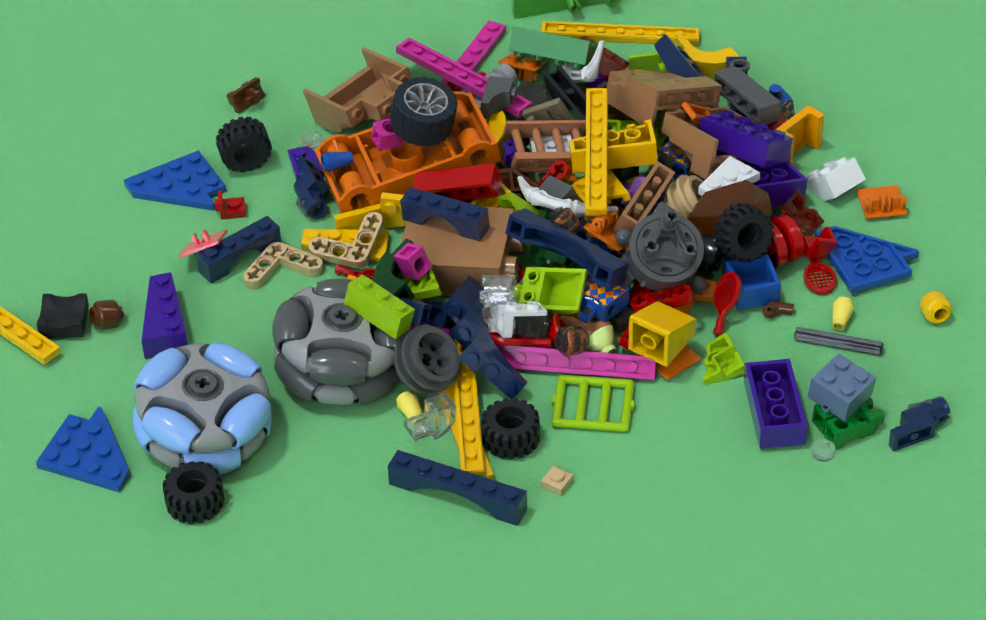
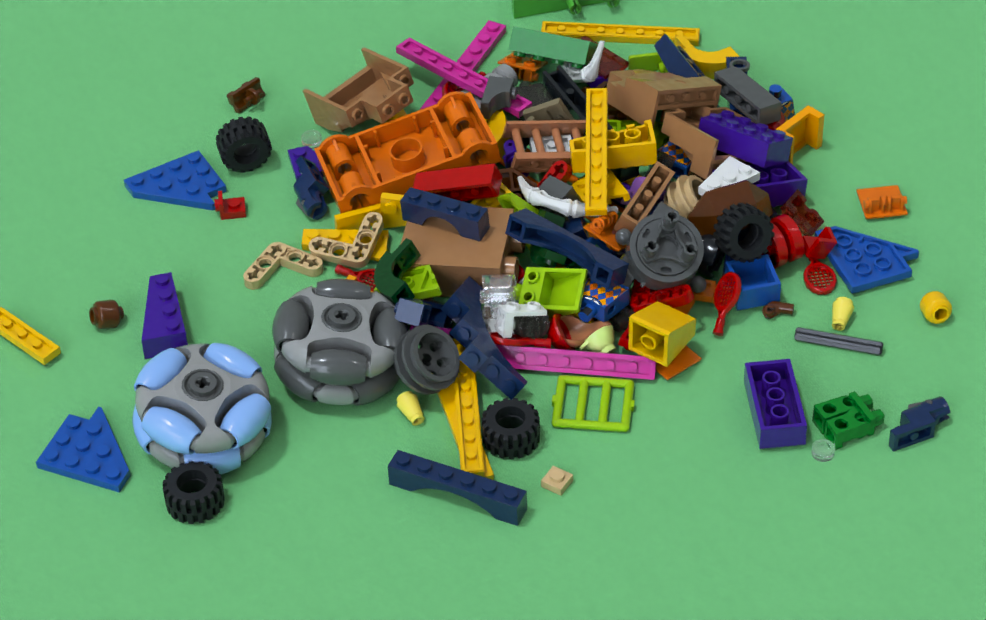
black brick [37,293,89,337] -> none
coral piece [179,229,228,258] -> none
dark blue arch [196,216,281,284] -> none
blue cone [321,151,353,172] -> none
lime brick [344,274,415,339] -> none
dark pink brick [371,118,403,151] -> none
black wheel [390,77,458,147] -> none
dark pink brick [393,243,432,281] -> none
clear brick [404,392,456,441] -> none
clear smoke head [548,206,580,235] -> none
clear smoke head [554,325,589,356] -> none
orange slope [682,102,710,126] -> none
lime slope [702,332,745,385] -> none
white slope [807,157,866,201] -> none
sand blue brick [807,353,876,421] -> none

